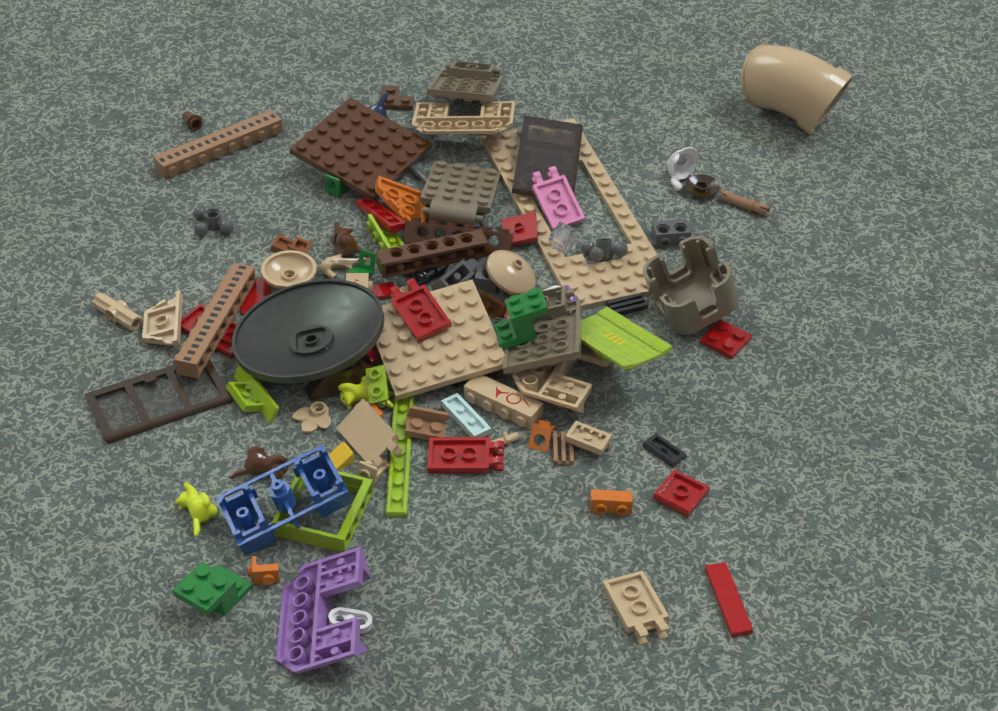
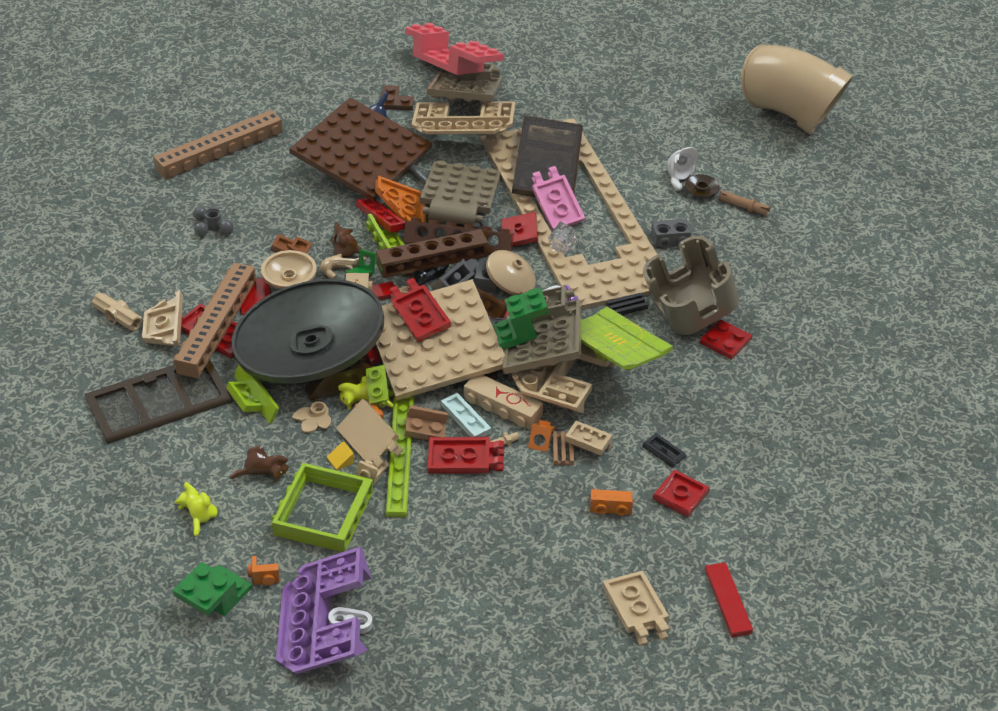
reddish brown cone [182,111,203,131] -> none
blue piece [216,444,352,556] -> none
green bracket [324,174,349,197] -> none
dark grey piece [582,238,628,261] -> none
none -> coral bracket [405,23,504,75]

